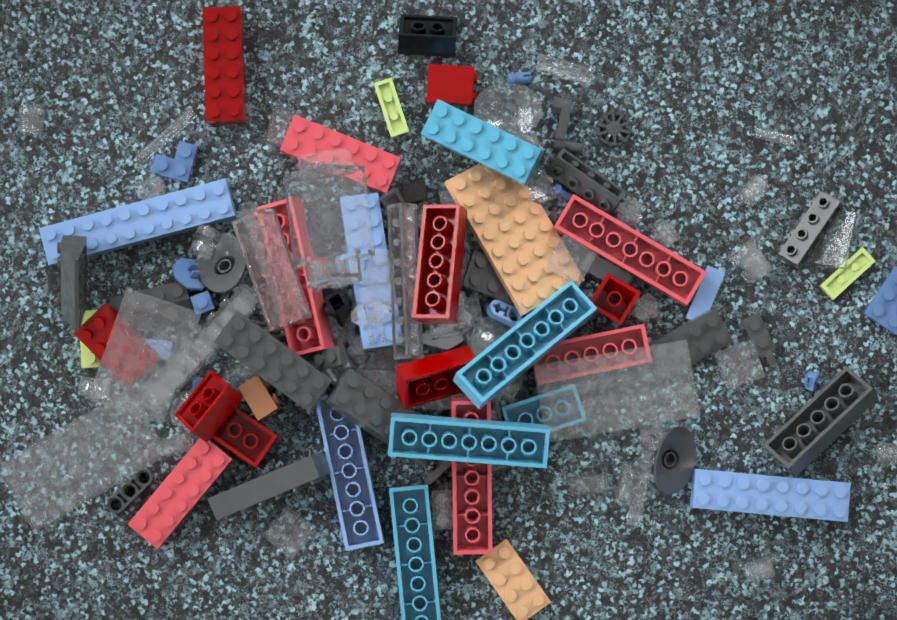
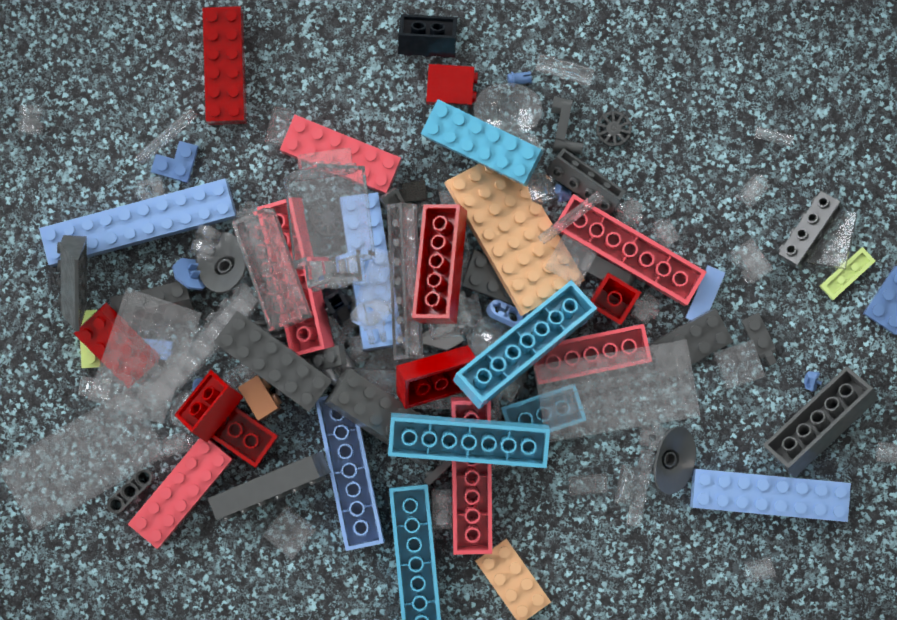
medium blue brick [190,291,217,316] -> none
yellowish green plate [374,77,409,138] -> none
none -> clear axle [538,191,603,244]

